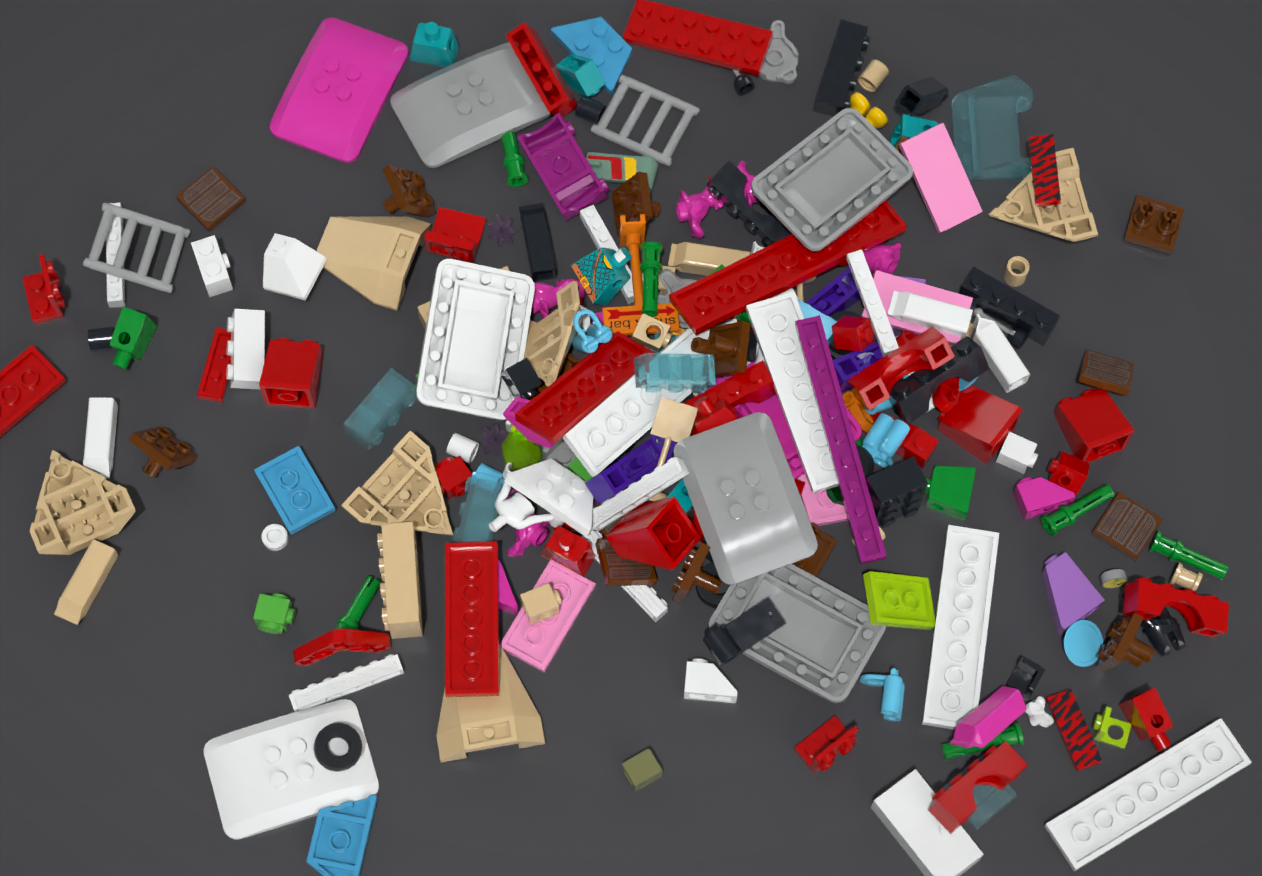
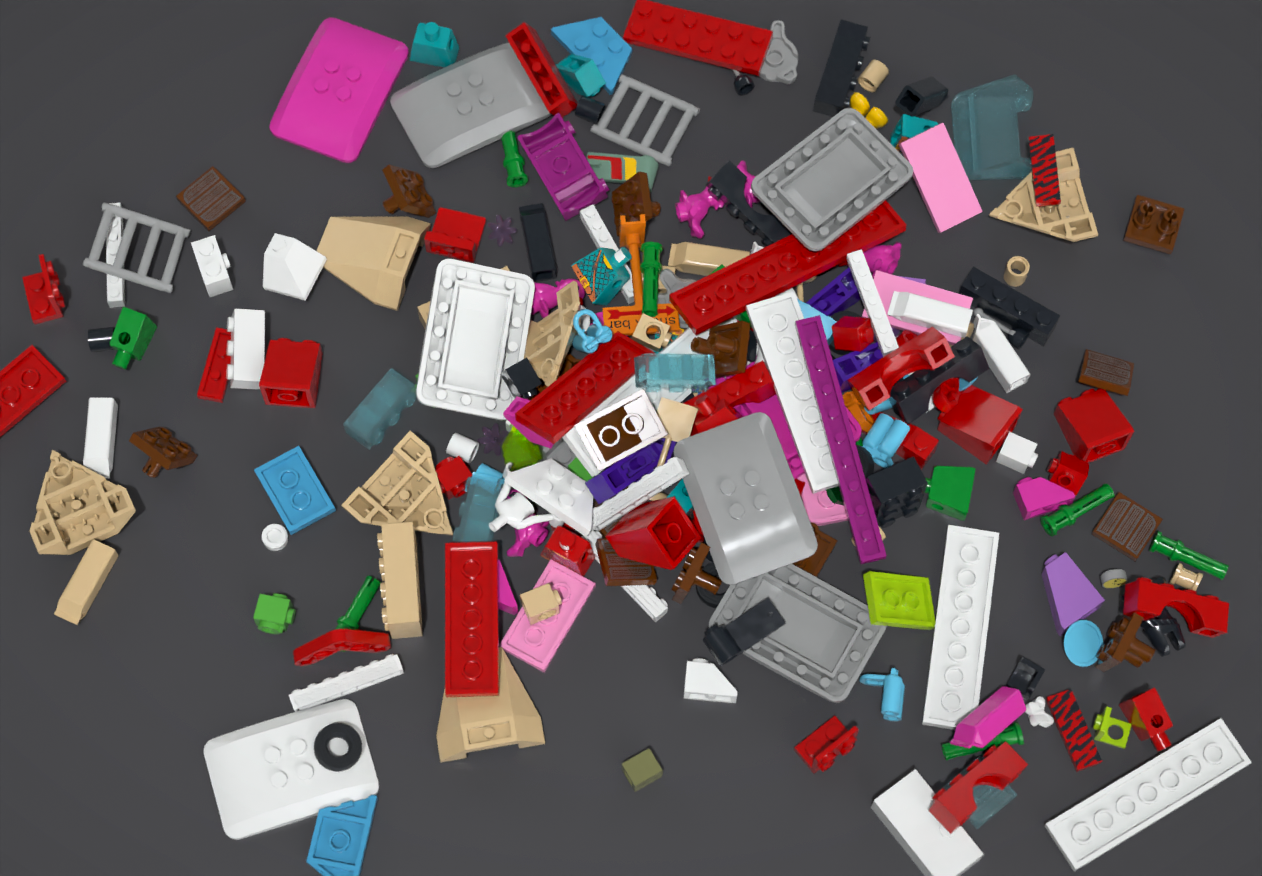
none -> slope [574,389,668,471]

